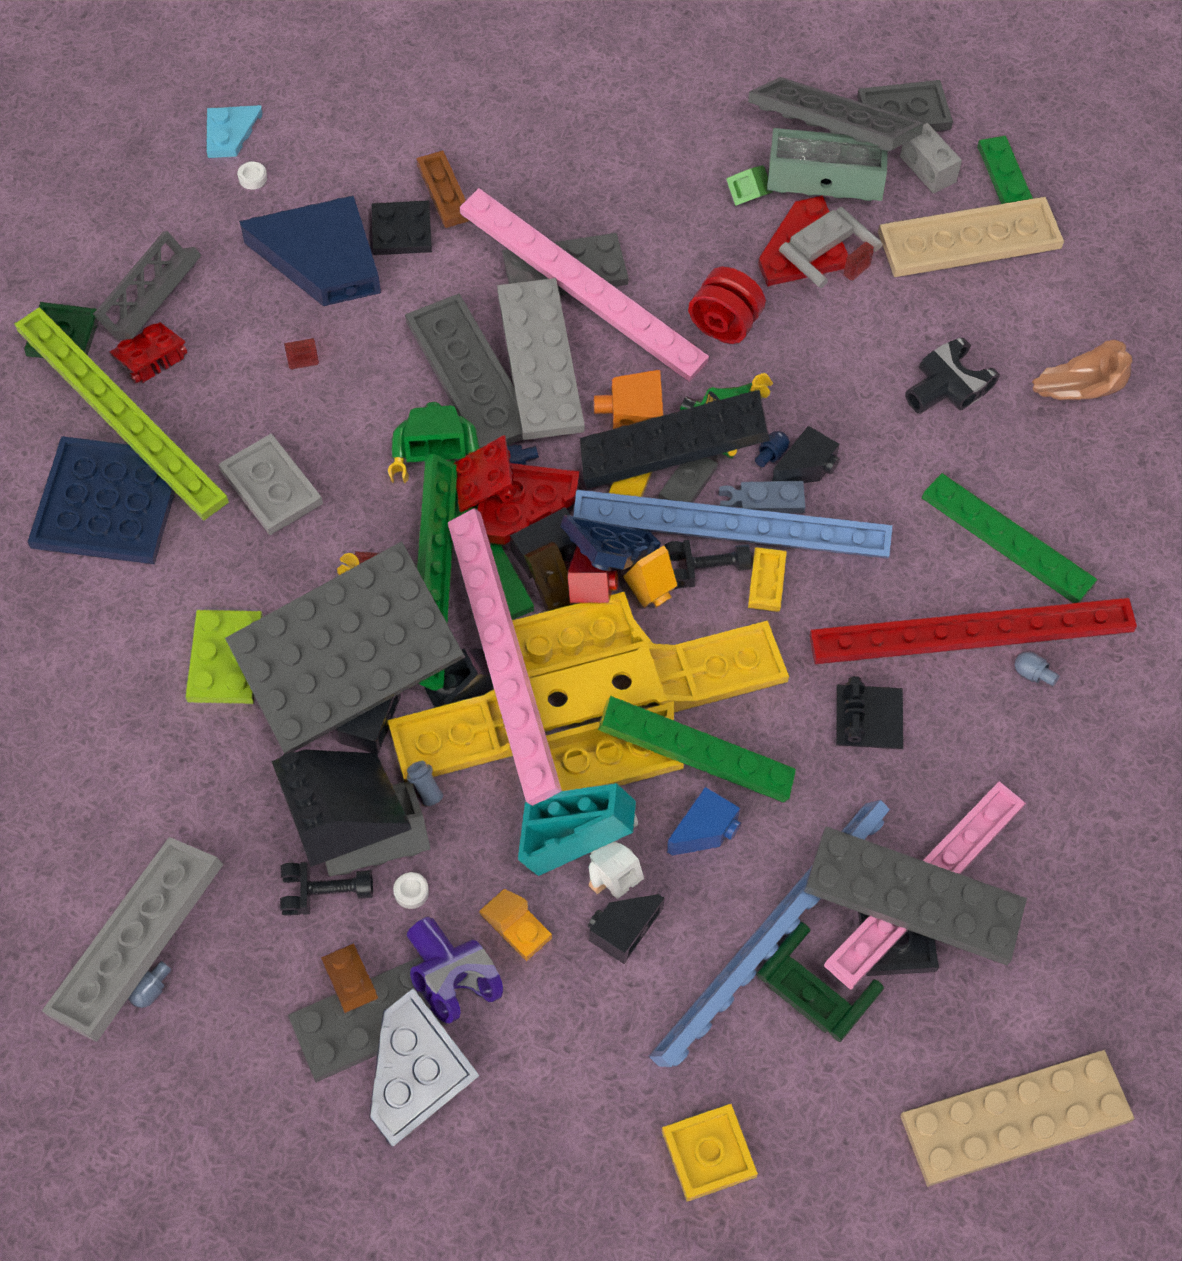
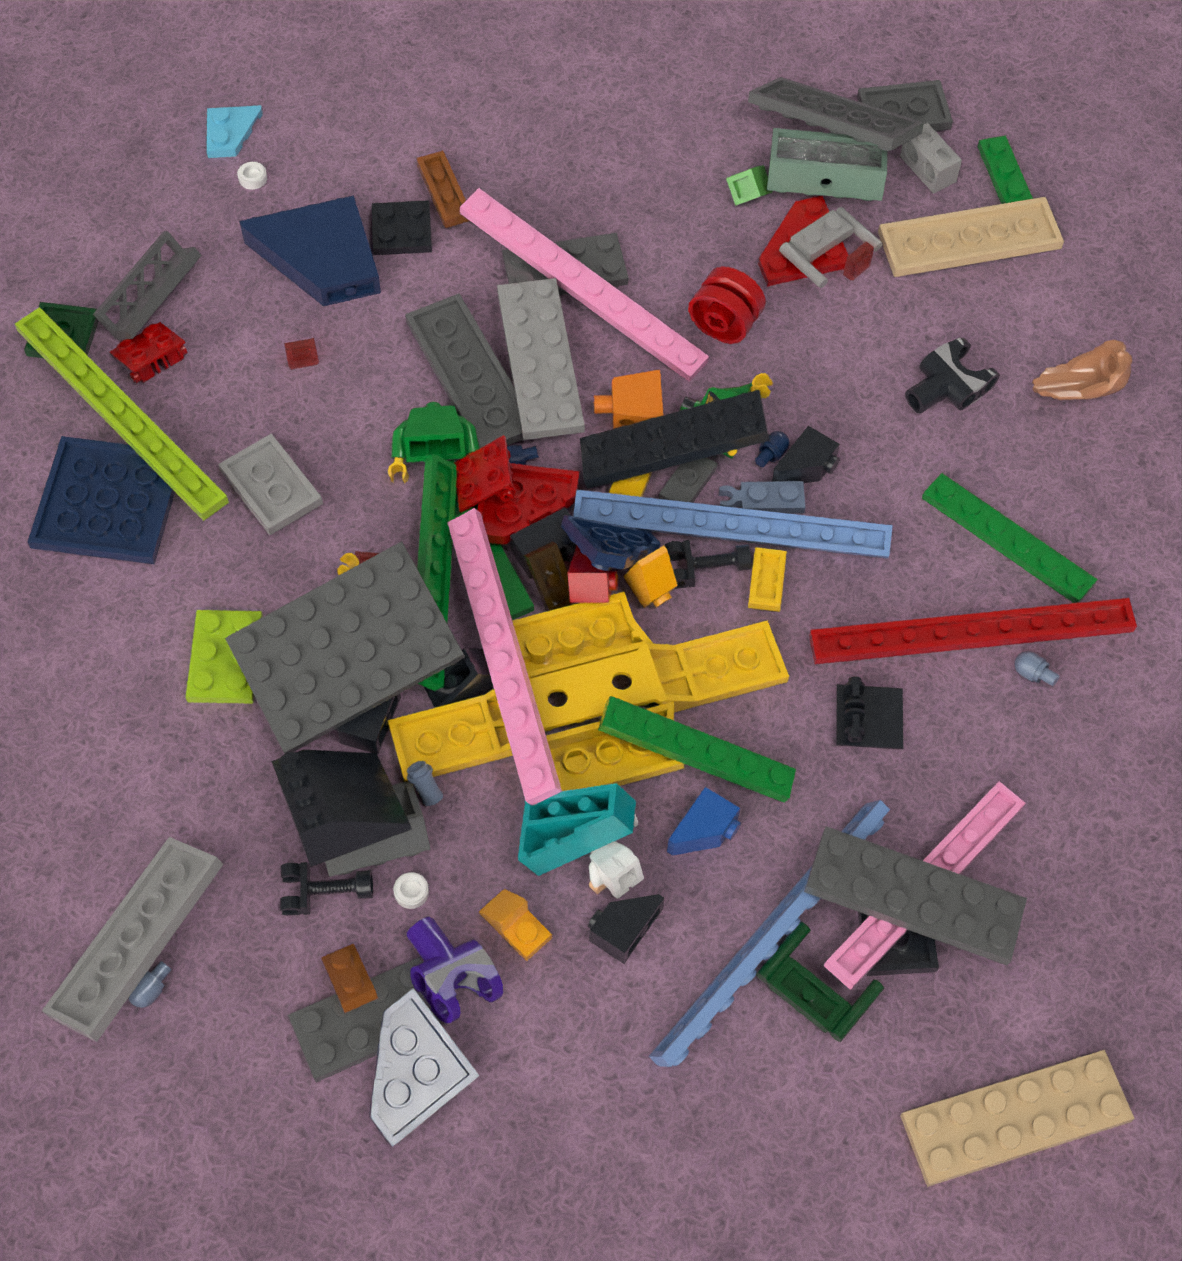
yellow plate [662,1104,758,1202] -> none

